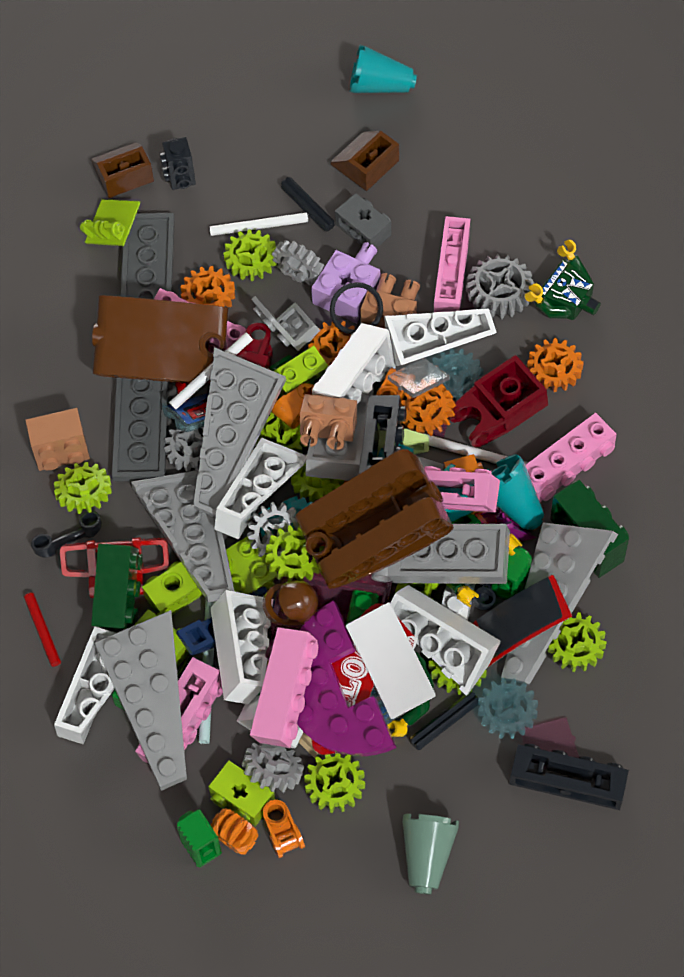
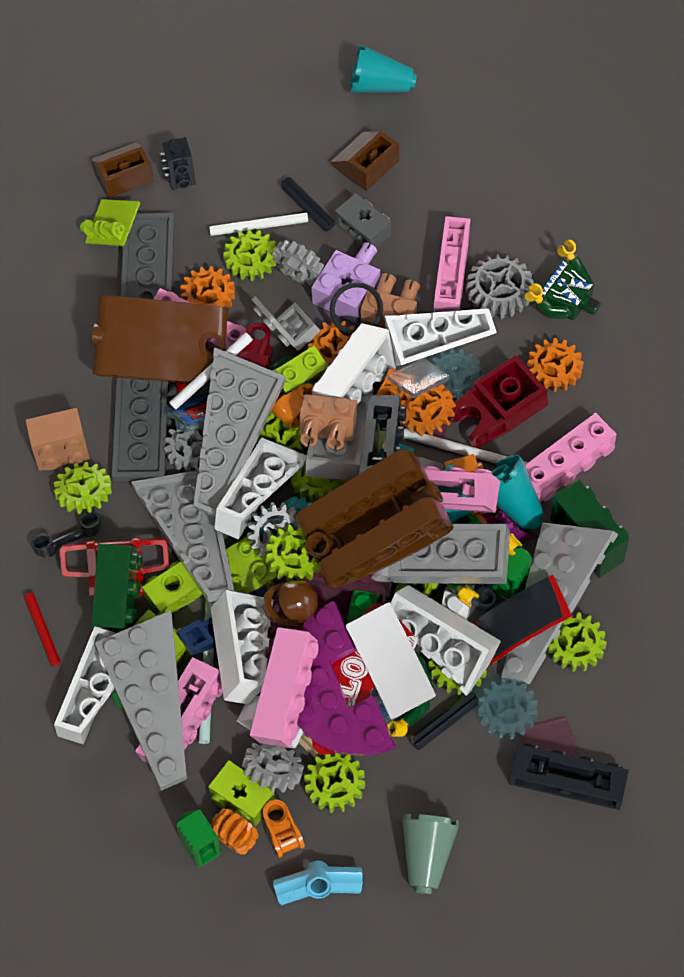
yellowish green slope [400,428,429,454] -> none
none -> medium azure piece [273,861,363,905]

